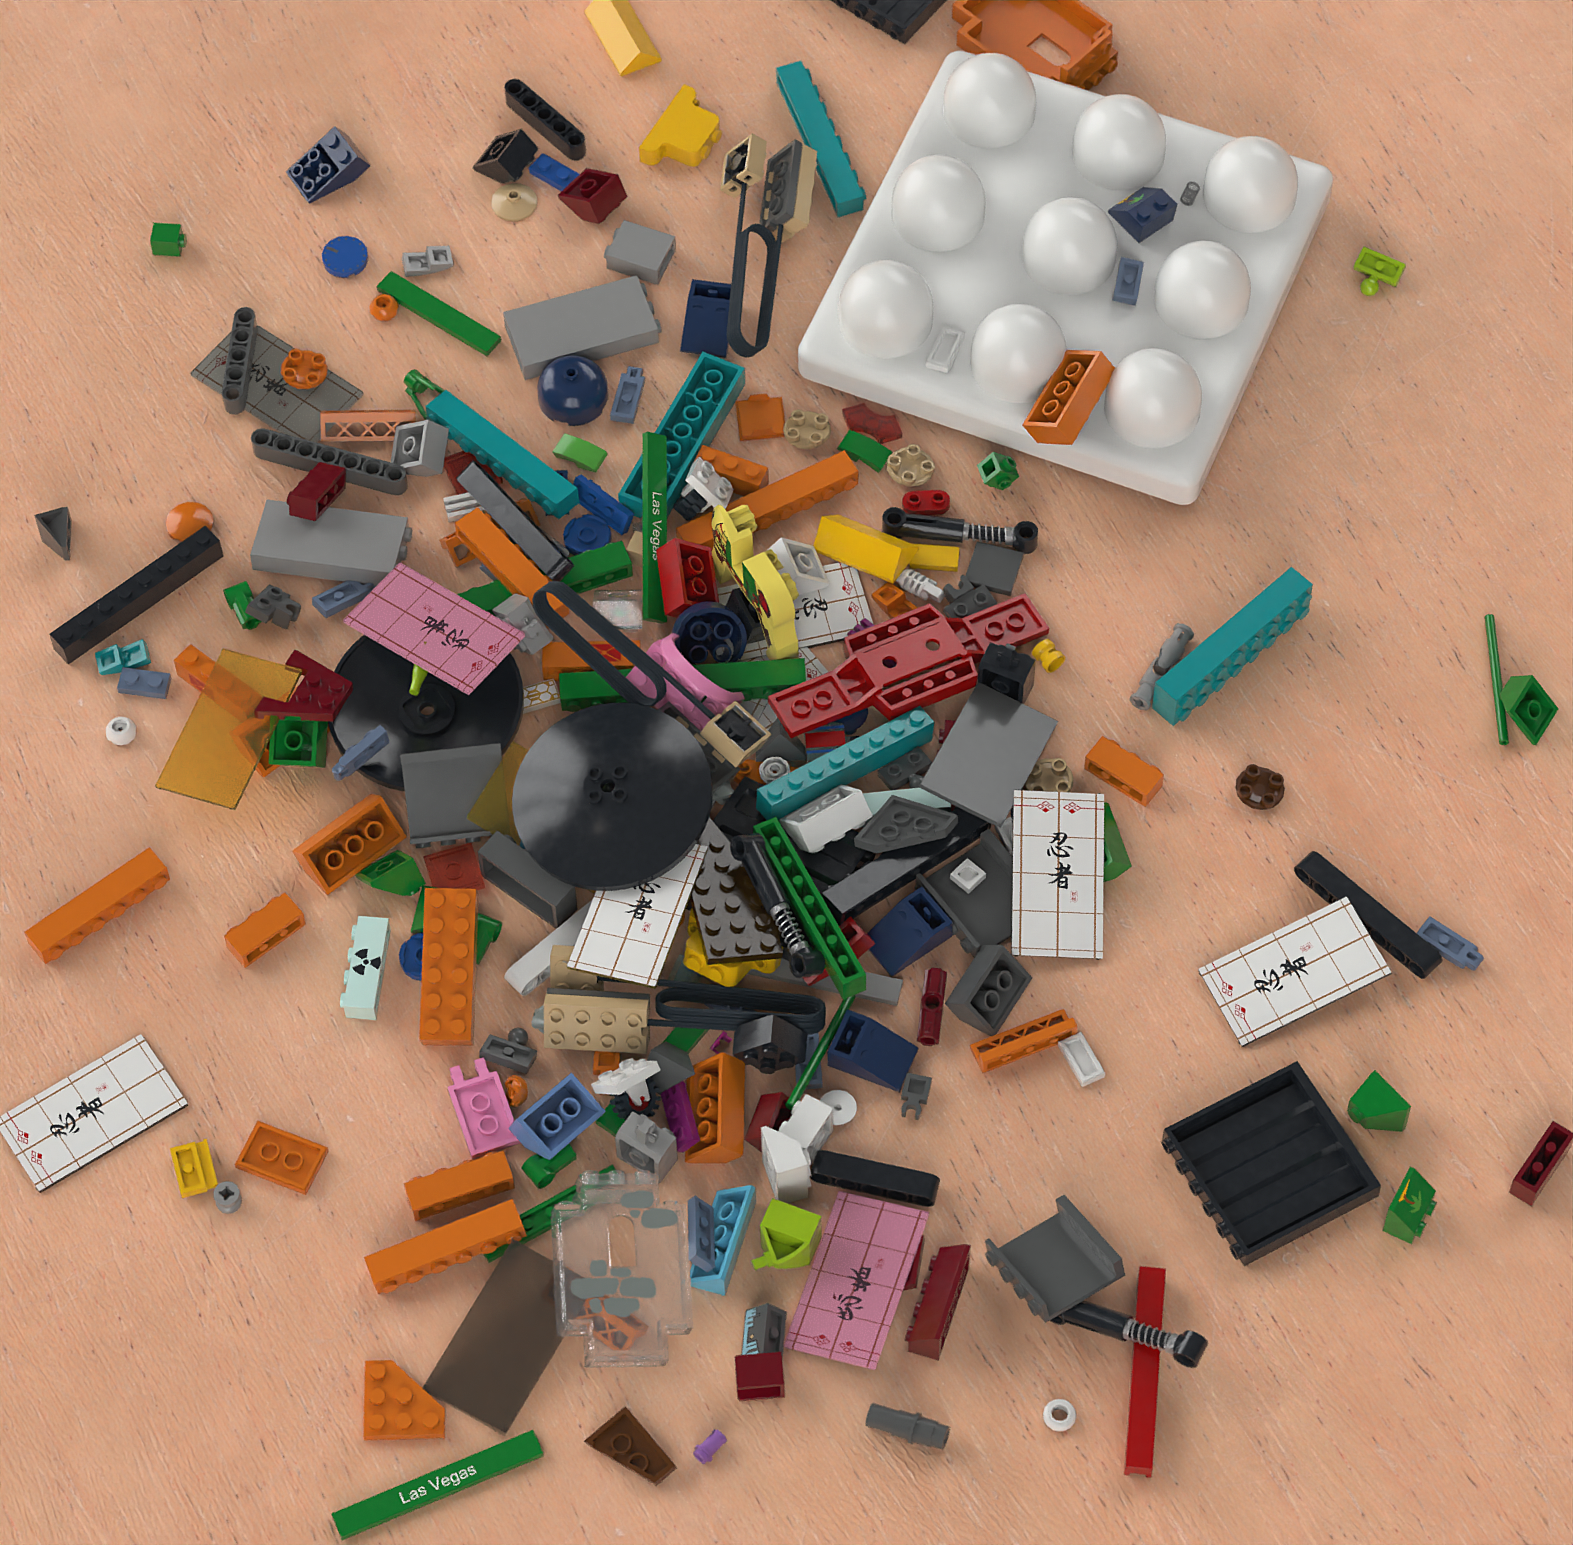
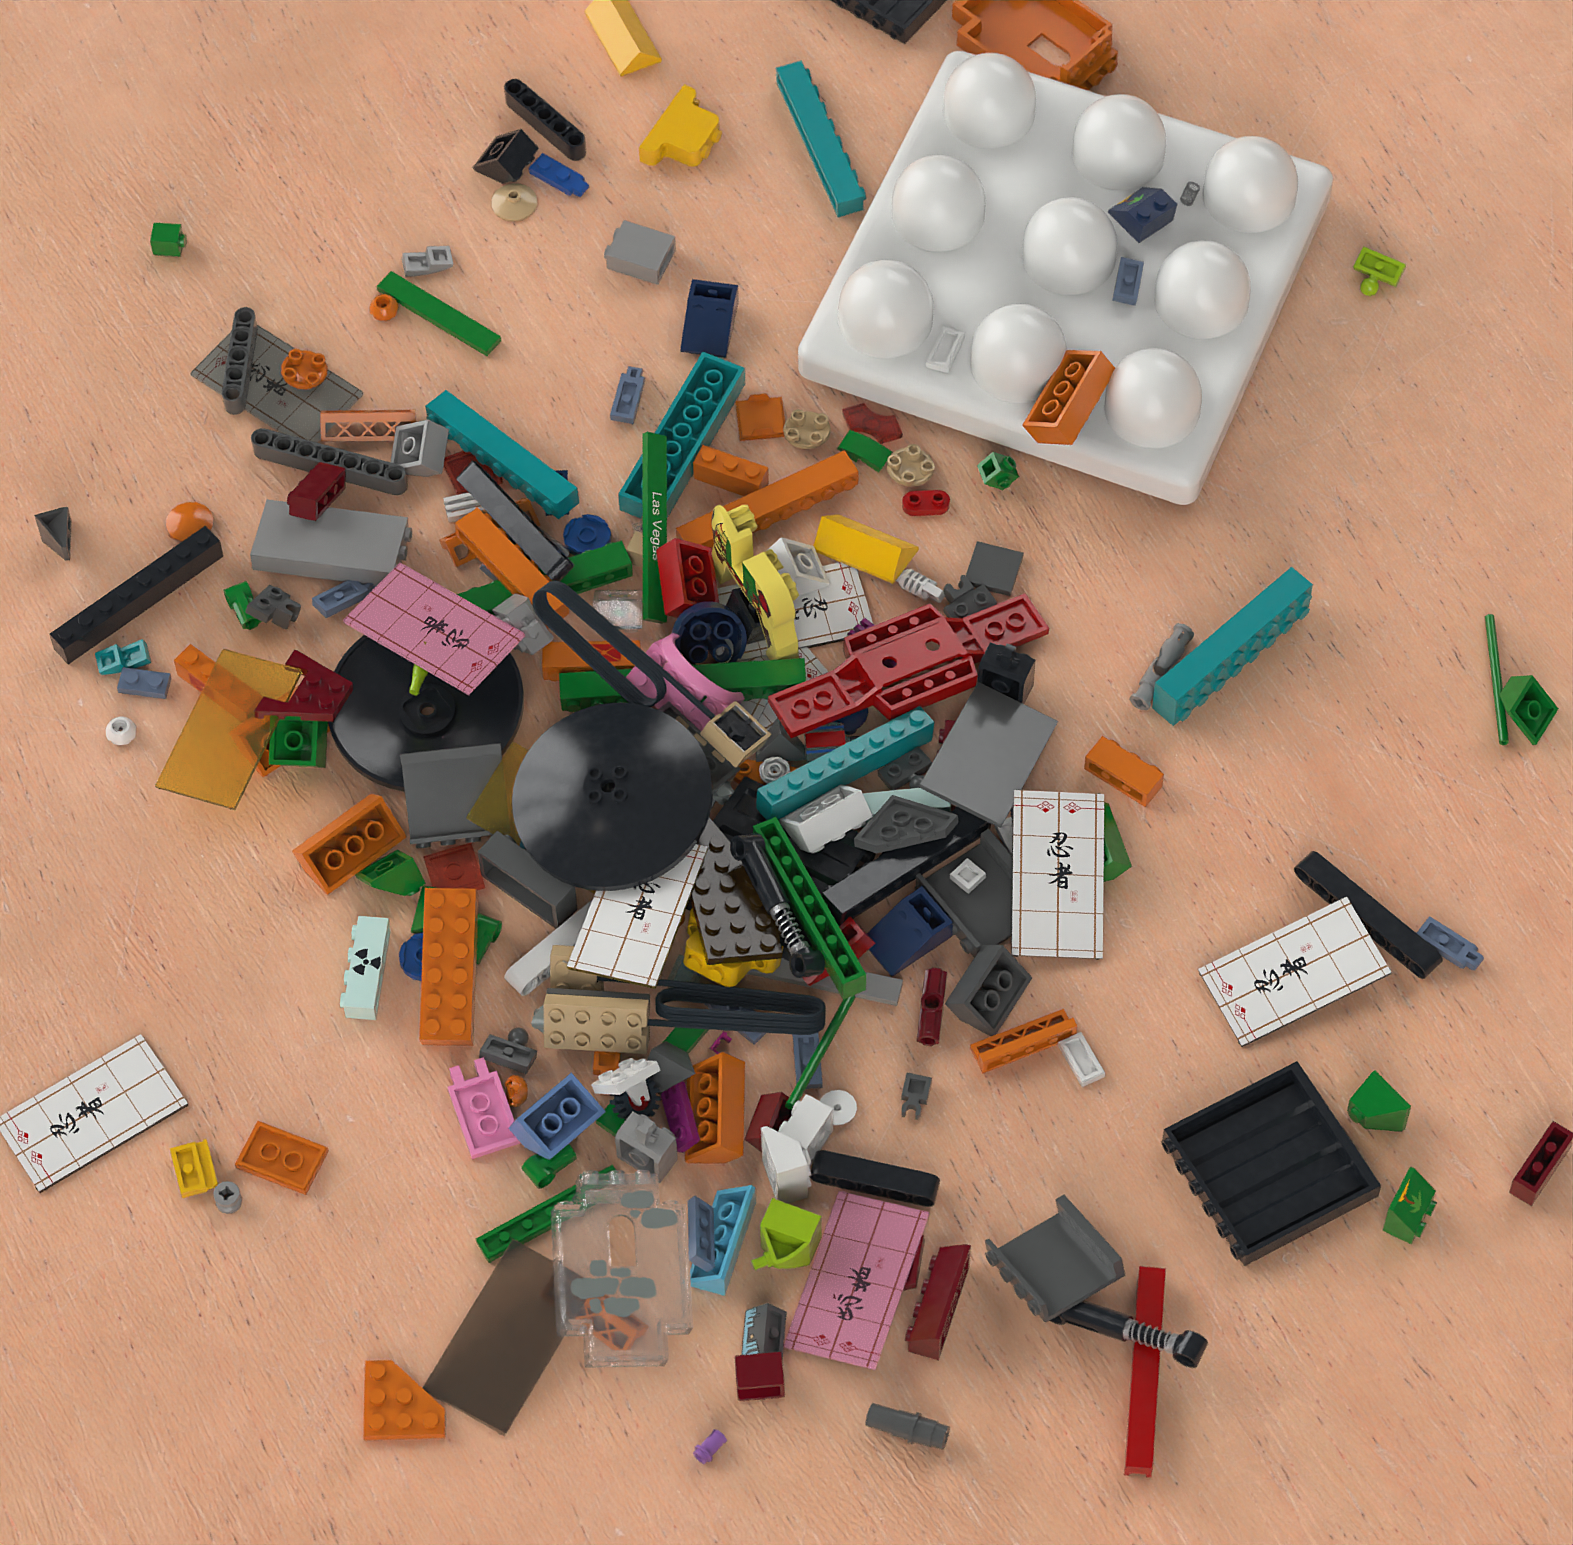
orange brick [24,847,170,964] -> none
orange brick [224,892,306,968] -> none
dark blue slope [286,126,371,204] -> none
blue tile [322,236,368,278] -> none
green tile [331,1430,544,1540] -> none
sand blue hinge [332,725,390,781] -> none
orange brick [364,1199,527,1294] -> none
green plant [404,369,445,420] -> none
orange brick [404,1150,515,1221] -> none
light grey brick [503,275,662,380] -> none
white tile [523,679,561,714] -> none
dark blue cylinder [537,355,609,426] -> none
bright green slope [552,433,608,472] -> none
dark red slope [557,168,628,224] -> none
blue hinge [573,474,635,535] -> none
reddish brown wing [584,1406,677,1486] -> none
white plate [673,457,734,521] -> none
piece [720,133,817,358] -> none
black hinge [732,1014,808,1074] -> none
dark blue slope [827,1009,919,1092] -> none
orange slope [871,582,918,619] -> none
black piece [882,507,1038,554] -> none
yellow tile [910,544,960,572] -> none
tan dish [1024,758,1073,793] -> none
yellow wheel [1032,639,1066,673] -> none
white piece [1043,1399,1077,1432] -> none
reddish brown dish [1235,764,1285,810] -> none

